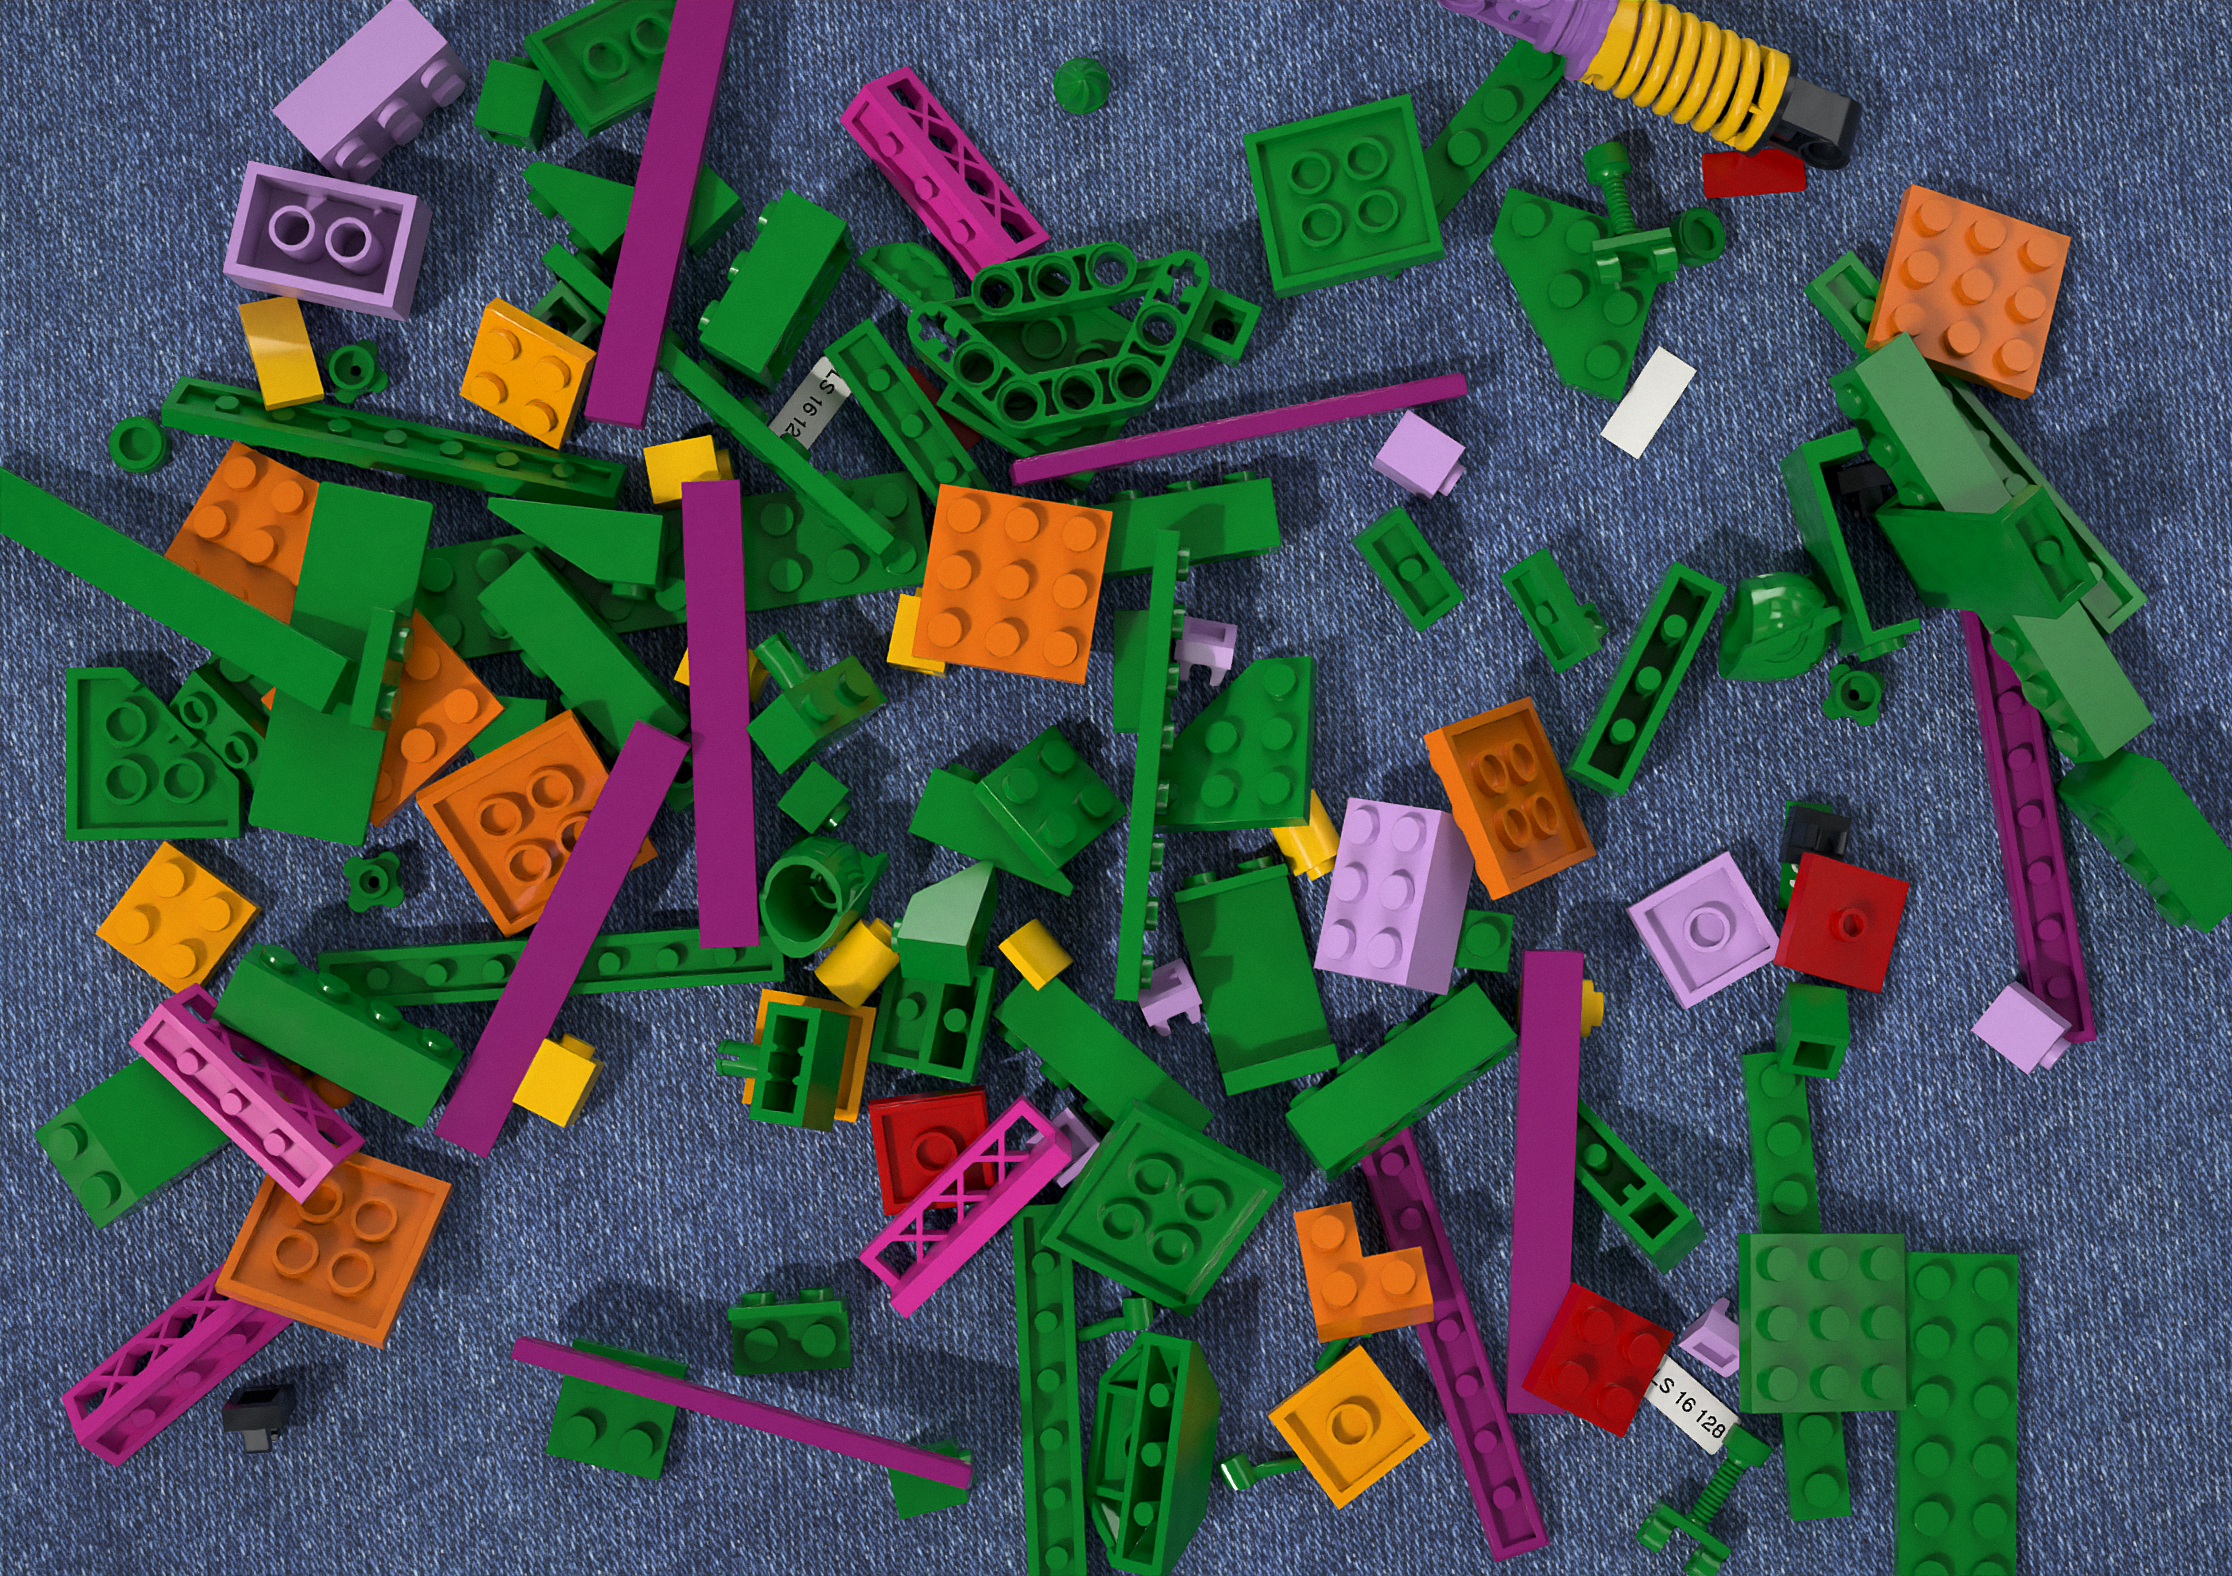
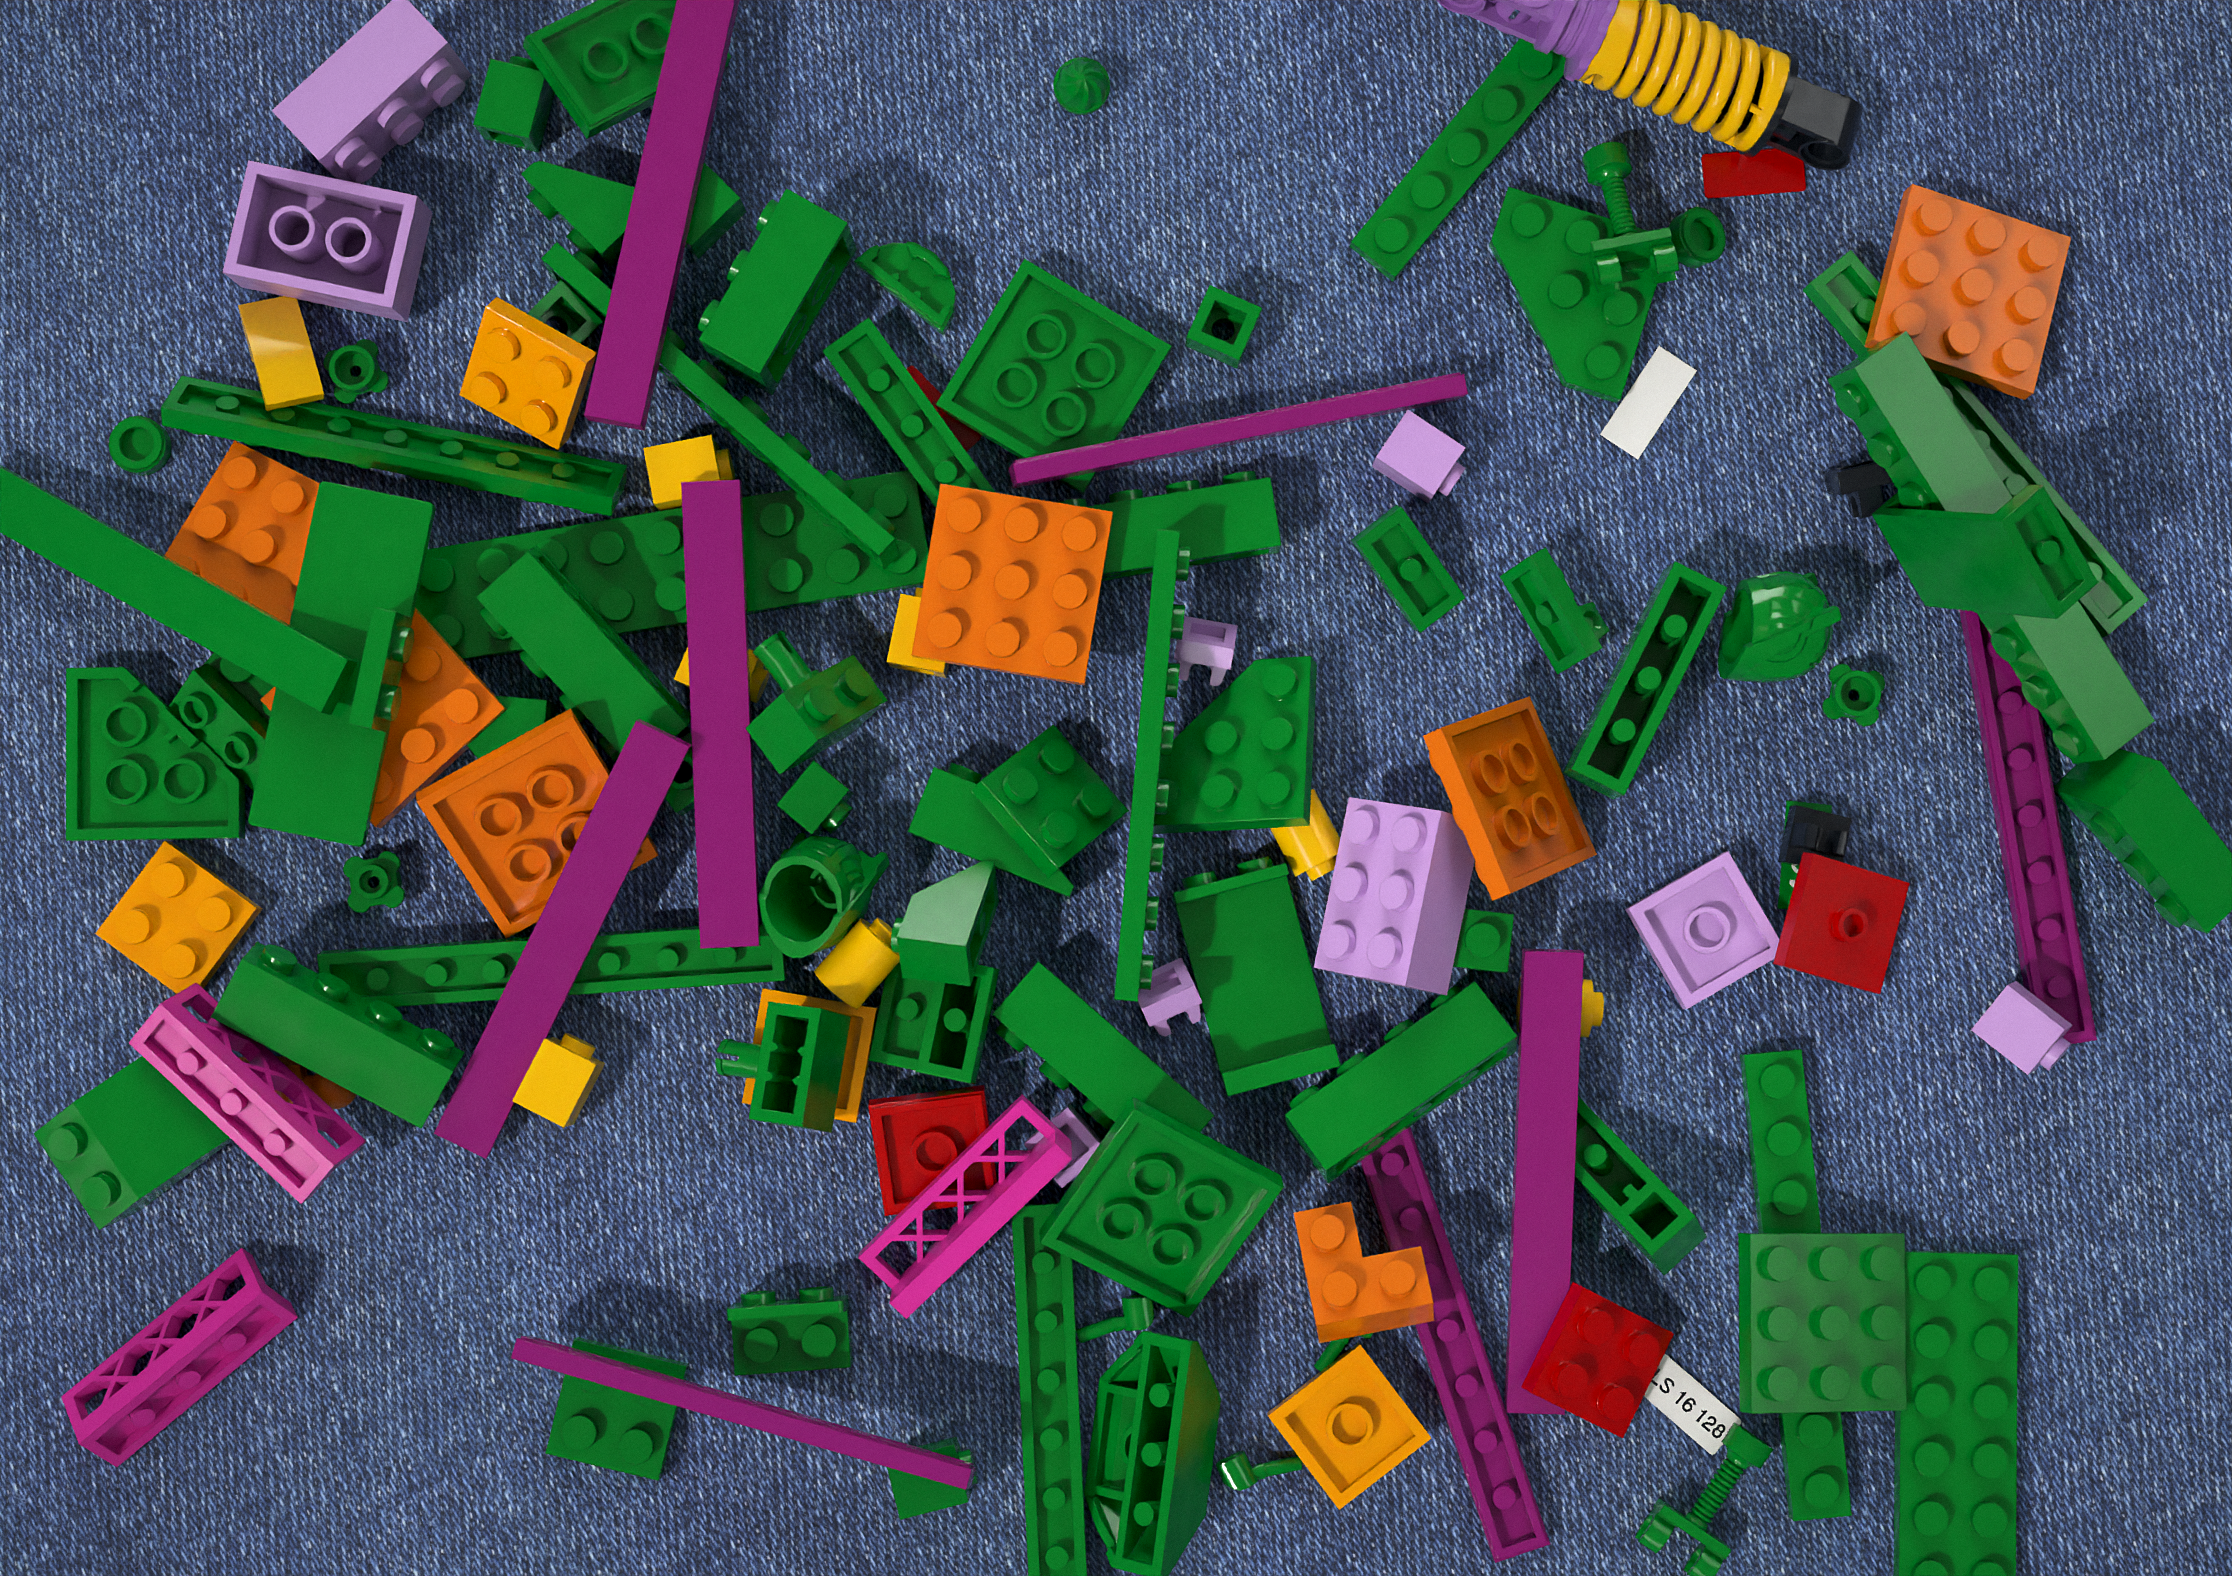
orange plate [214,1142,453,1350] -> none
black tile [221,1384,297,1454] -> none
green slope [487,497,671,600] -> none
white sticker [768,356,851,450] -> none
dark pink fence [839,65,1051,291] -> none
green piece [907,242,1210,439] -> none
yellow slope [998,918,1075,991] -> none
green slope [1113,610,1172,733] -> none
green plate [1243,93,1446,299] -> none
lavender tile [1678,1298,1739,1378] -> none
green brick [1774,982,1850,1080] -> none
green panel [1778,427,1921,663] -> none

